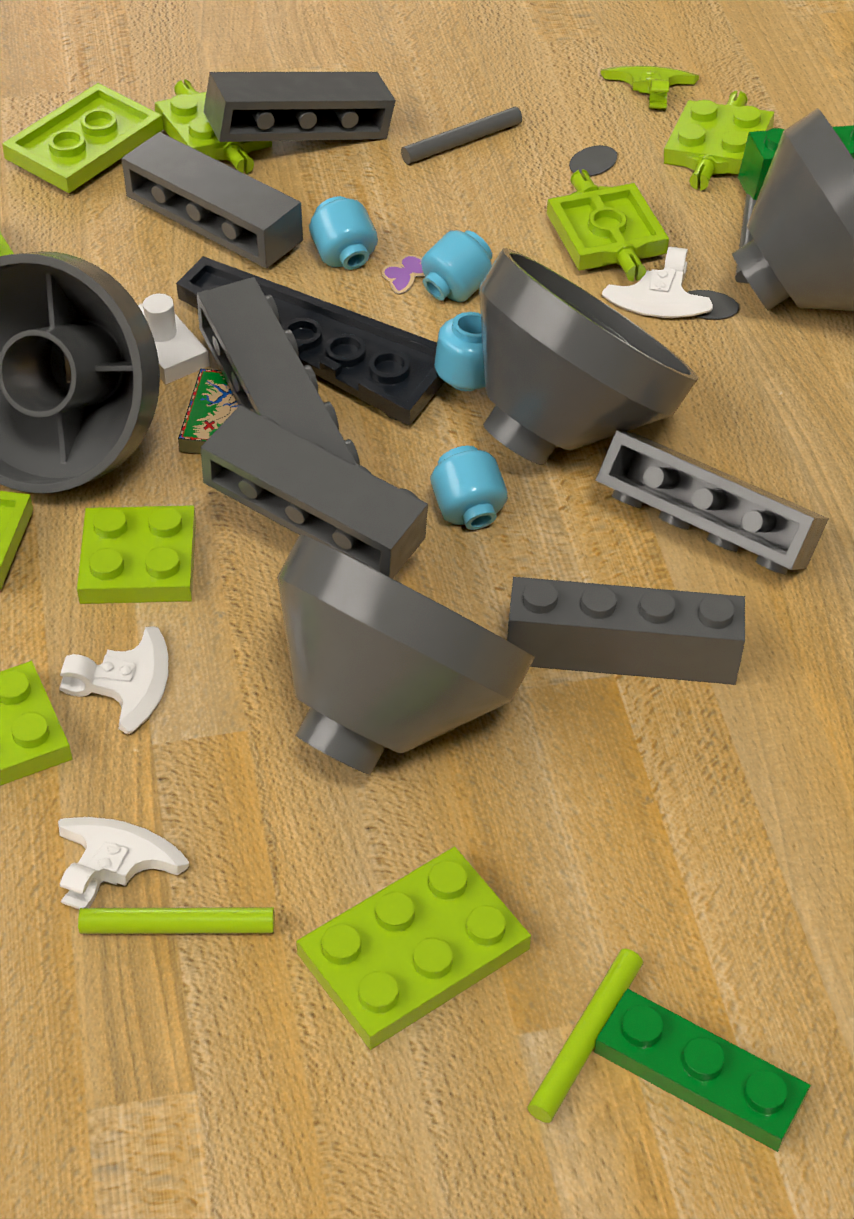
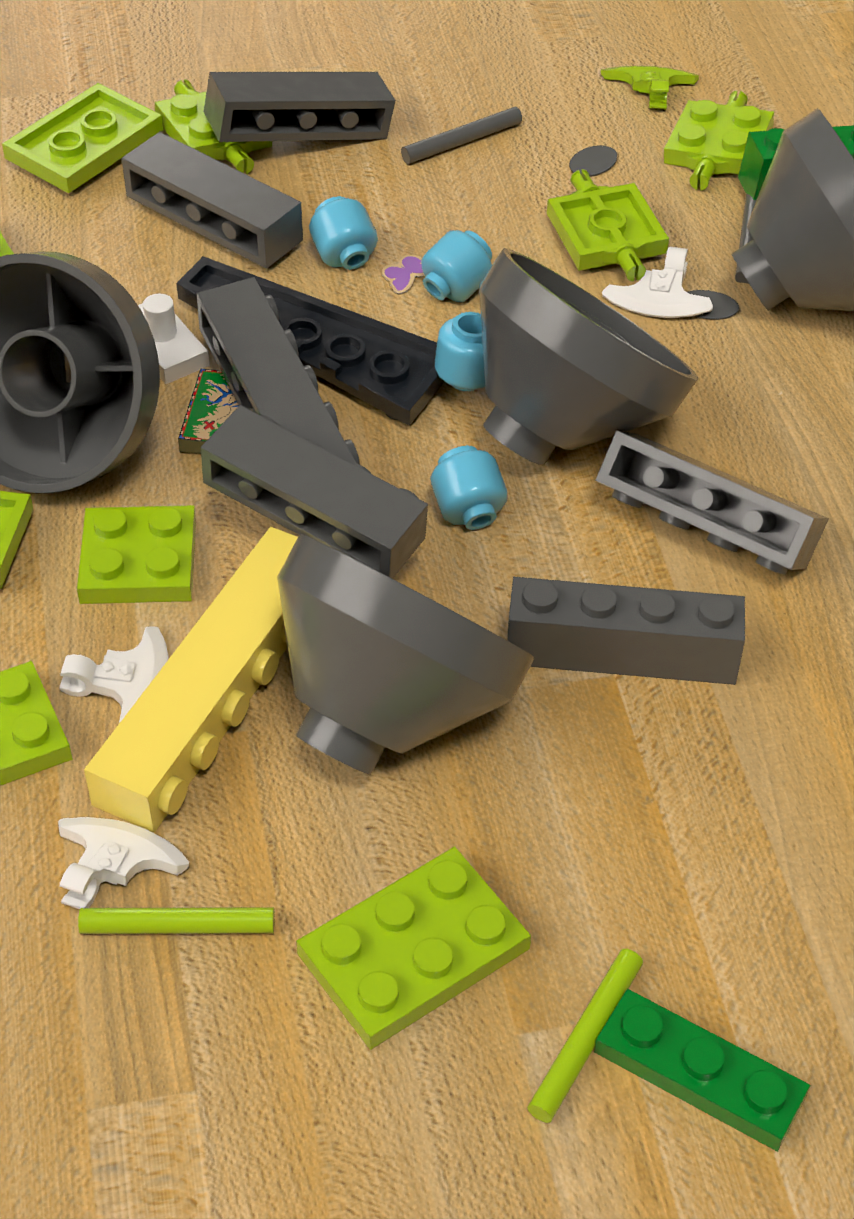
none -> light yellow brick [84,526,298,833]

